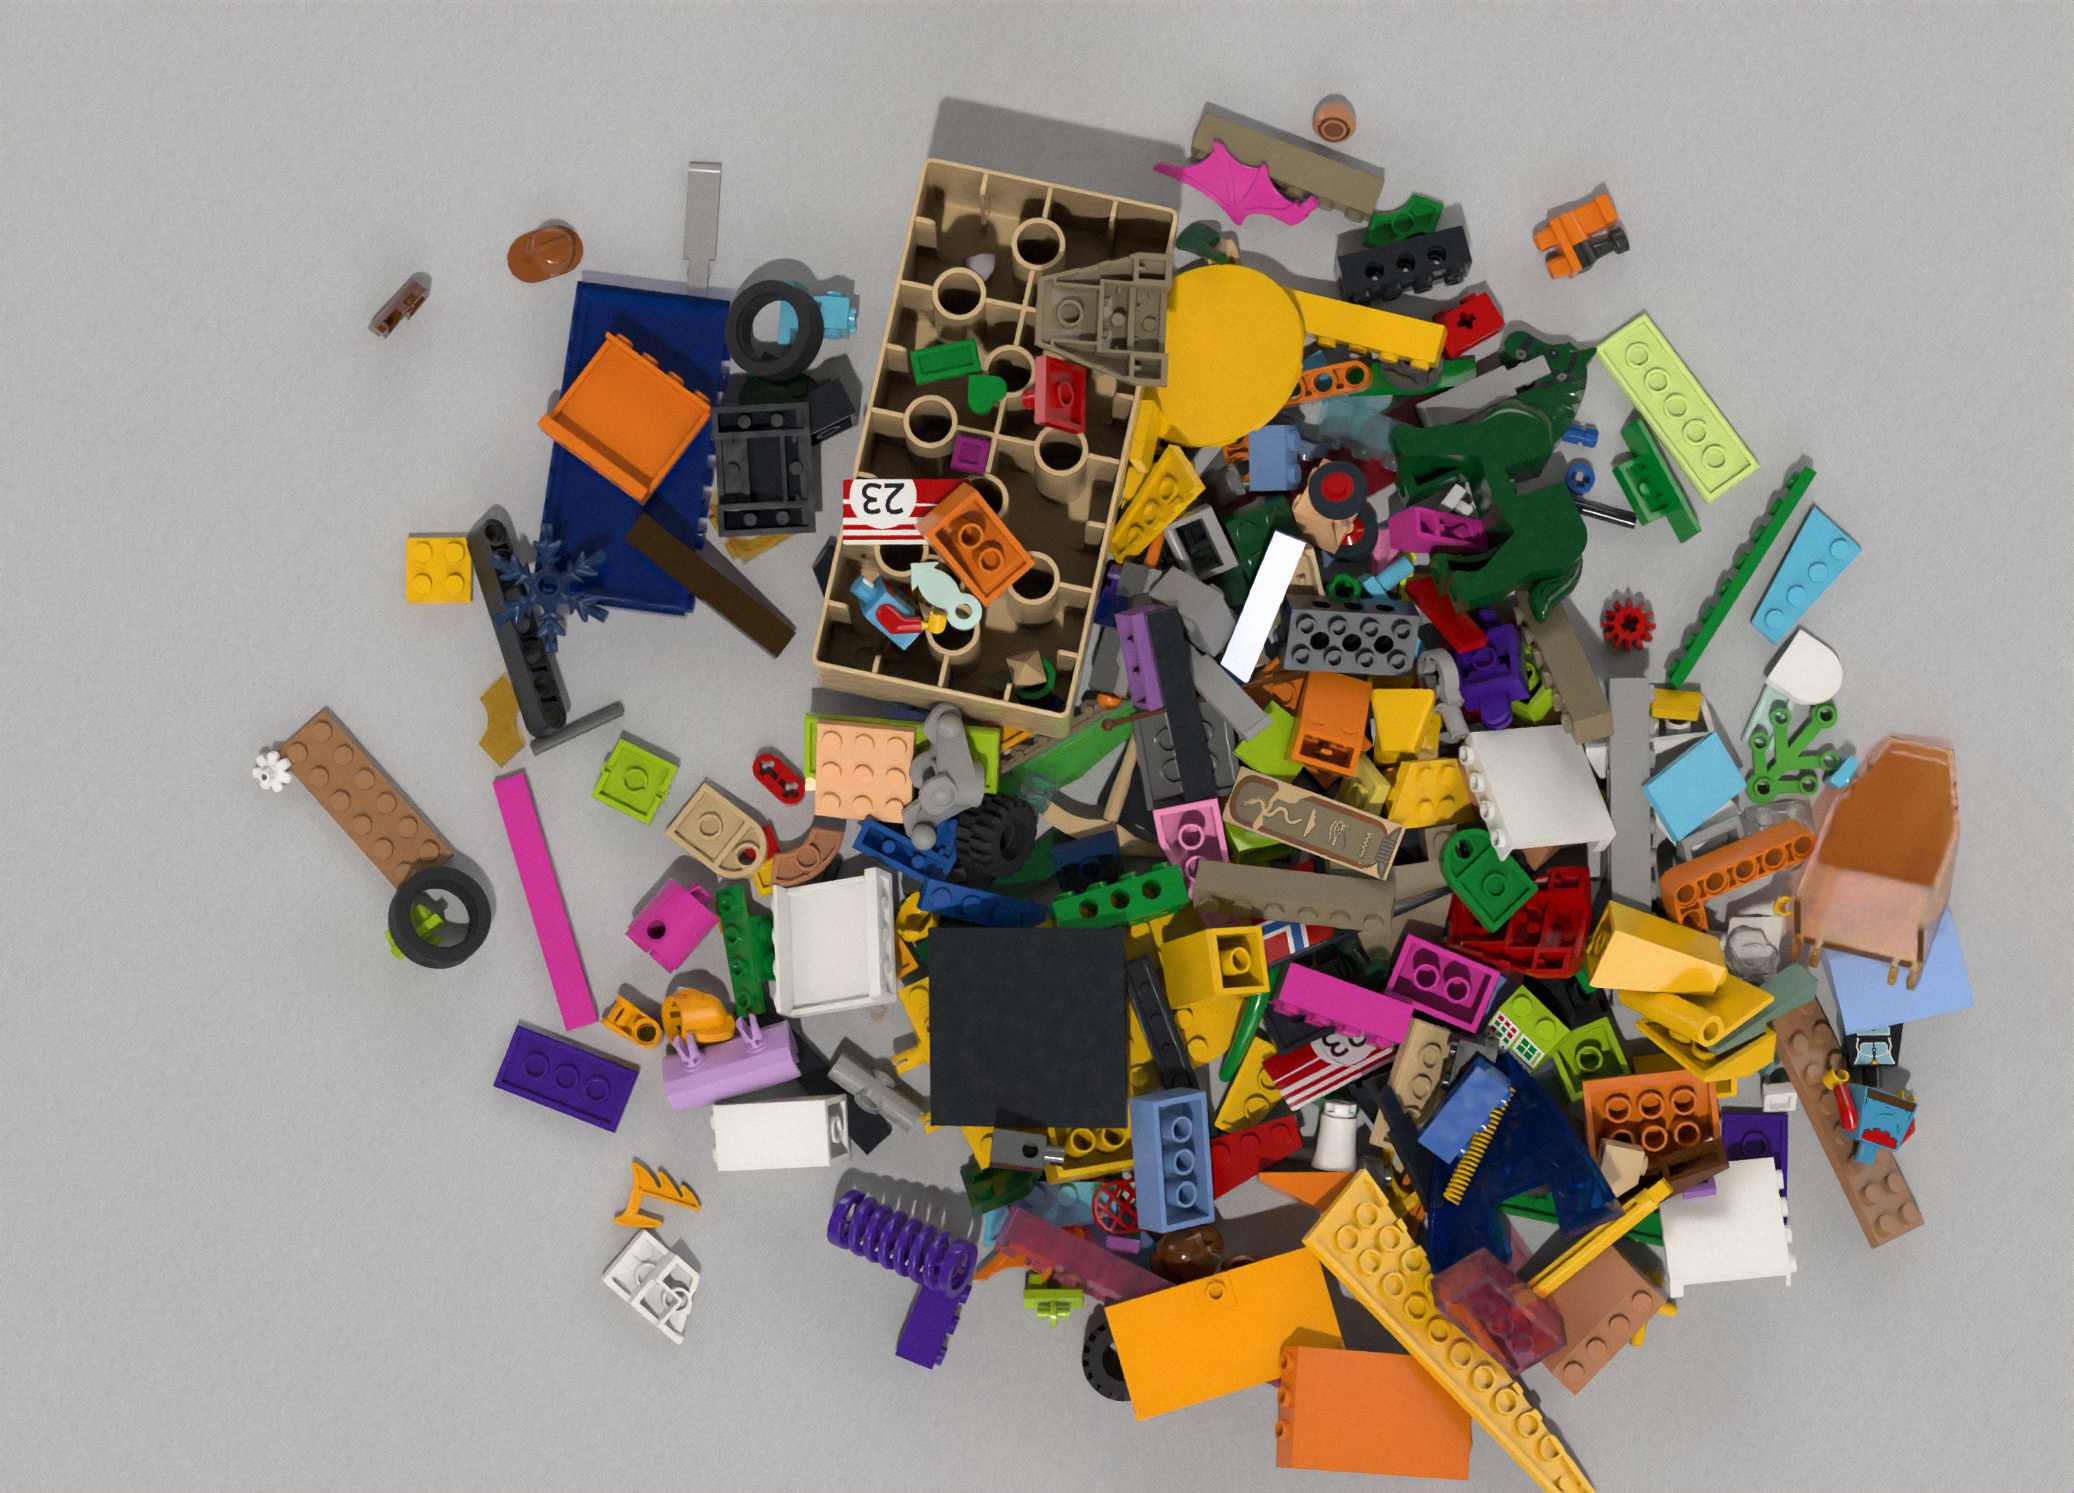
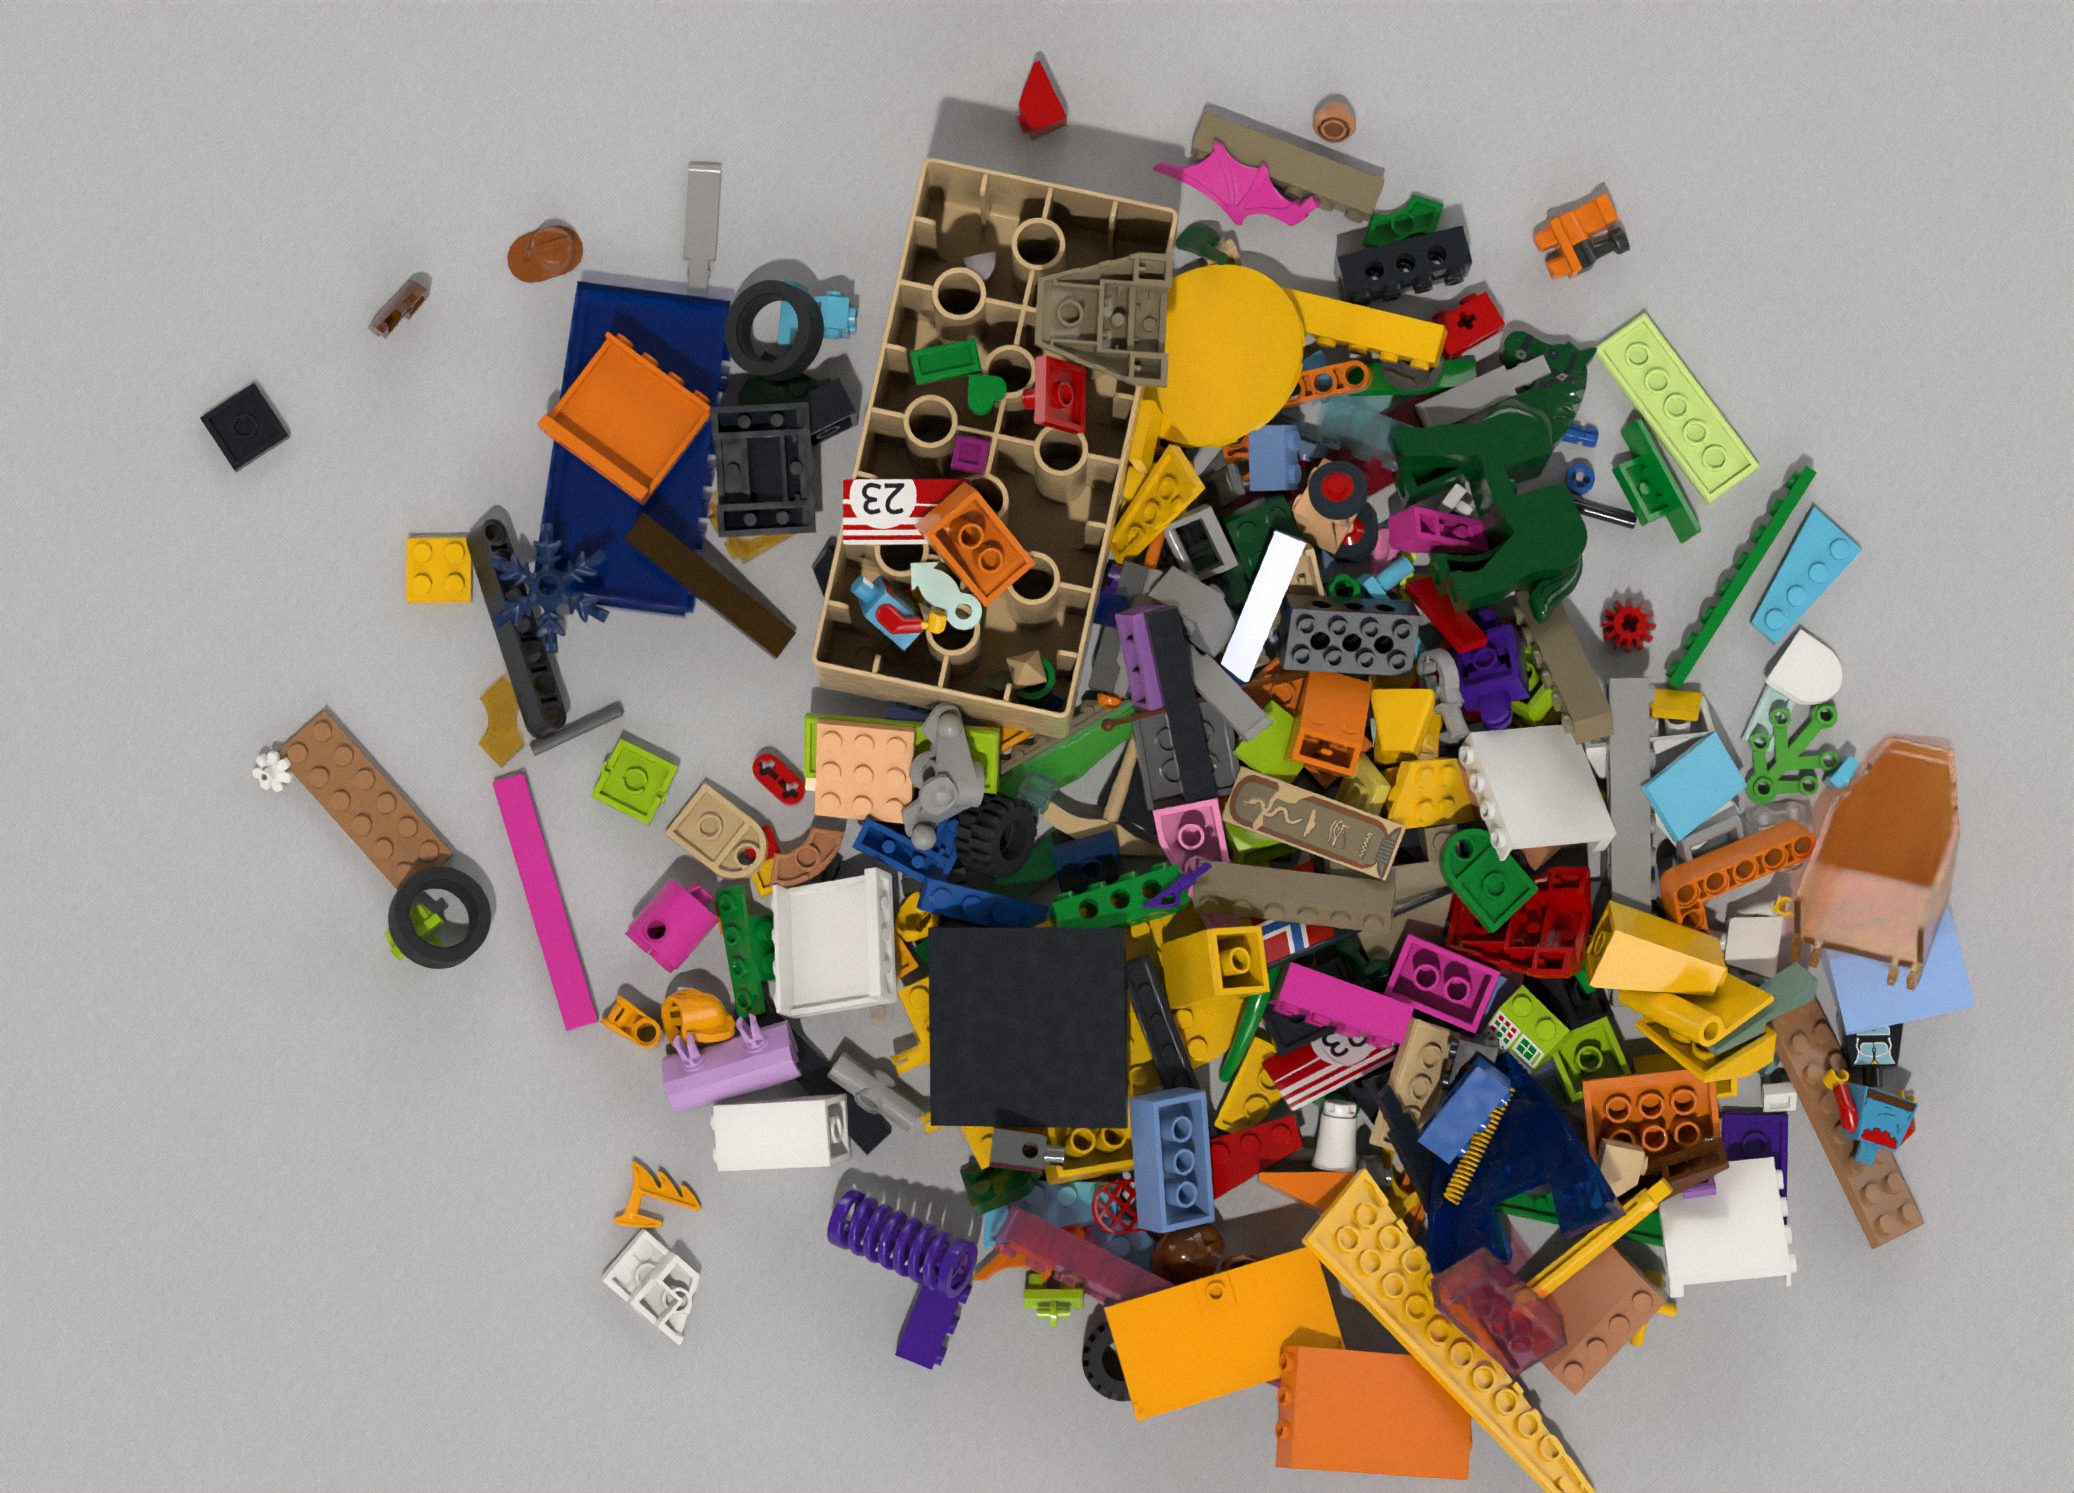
dark purple tile [493,1025,640,1134] -> none
medium lavender tile [1106,1236,1140,1254] -> none
clear hair [1723,925,1781,977] -> none
none -> black tile [200,383,290,472]
none -> red slope [1015,60,1067,141]
none -> dark purple hand [1141,861,1212,909]

